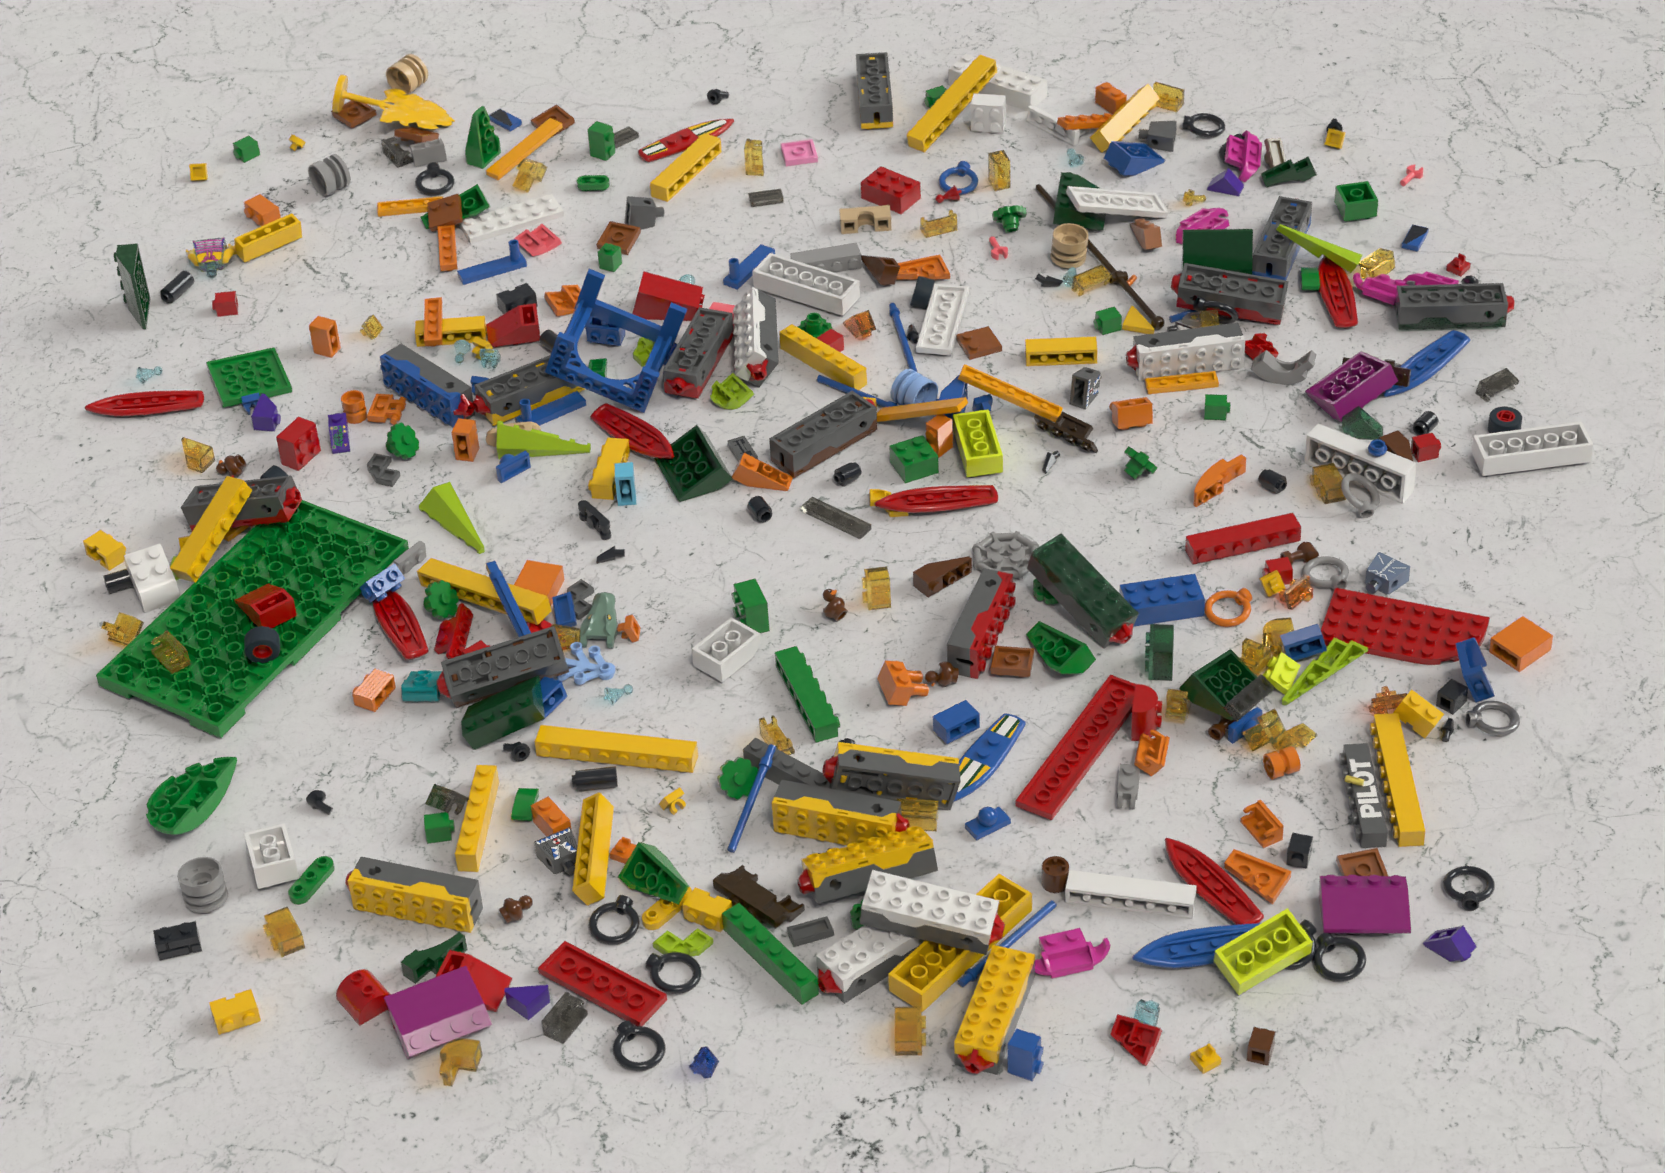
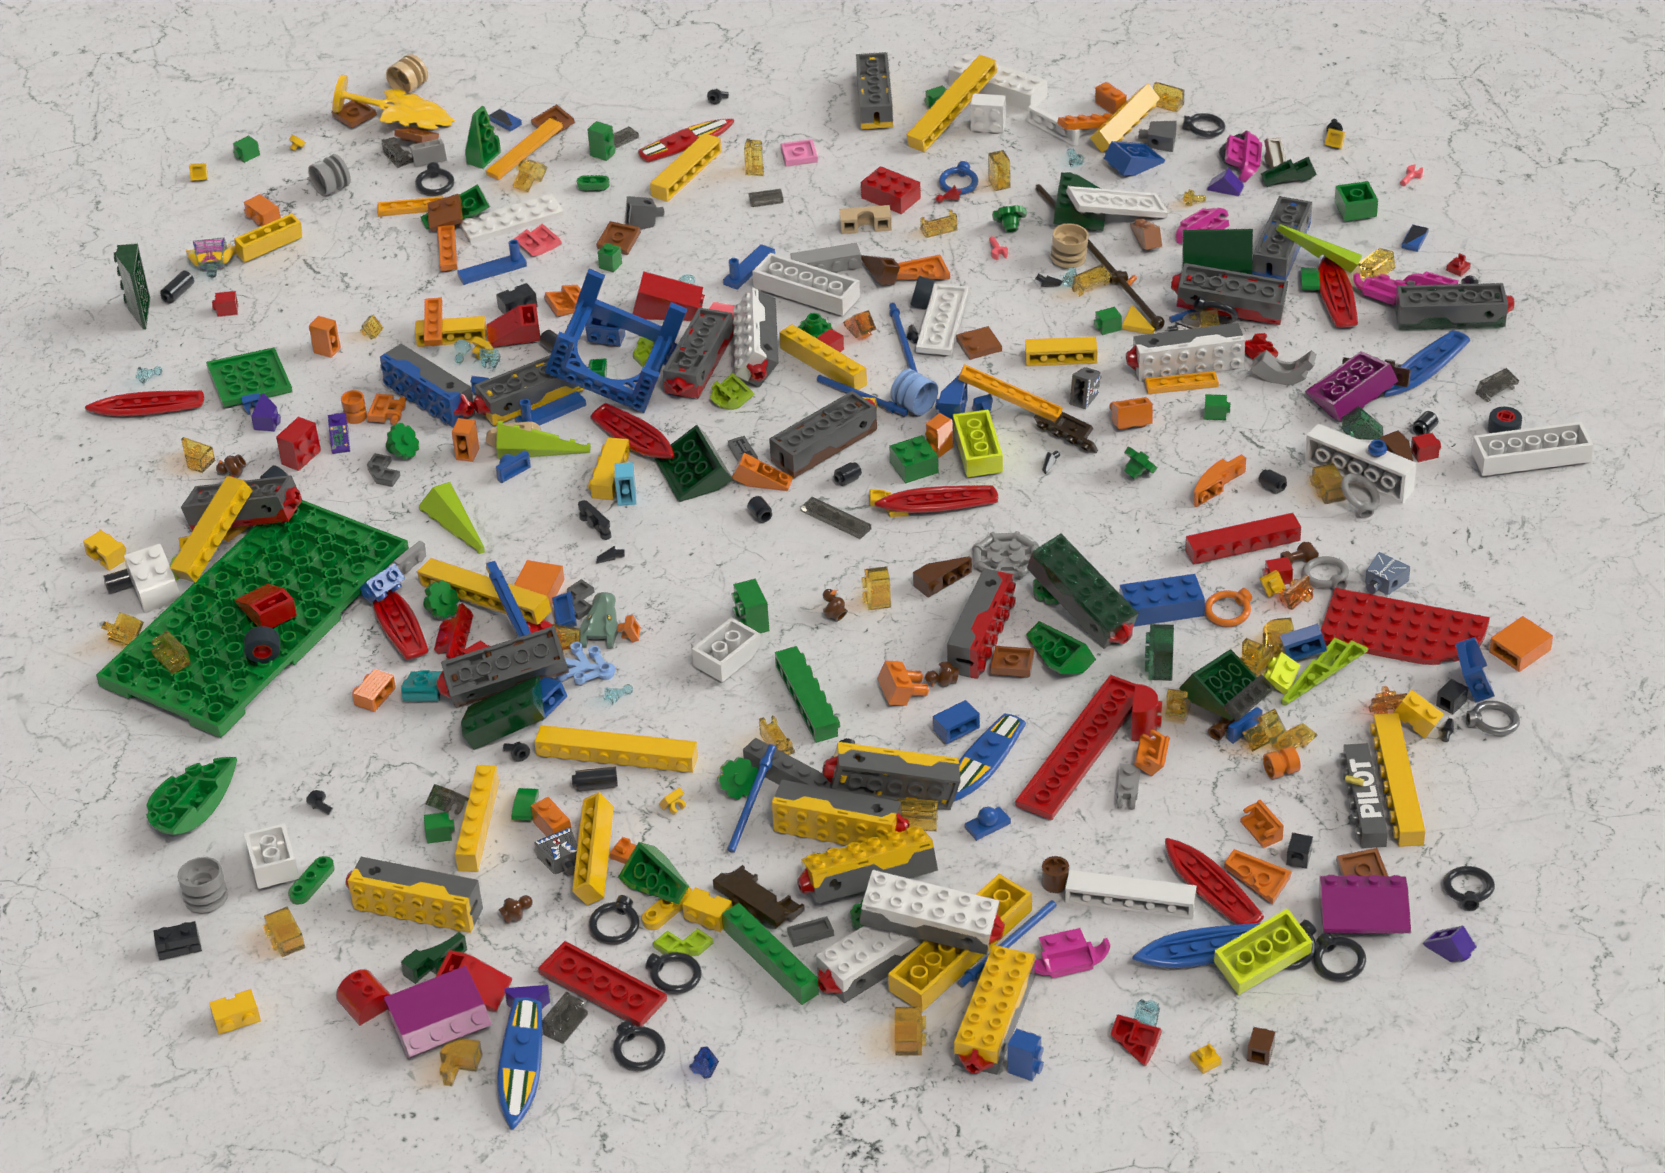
light orange tile [877,397,968,422] -> none
none -> blue piece [497,997,542,1130]

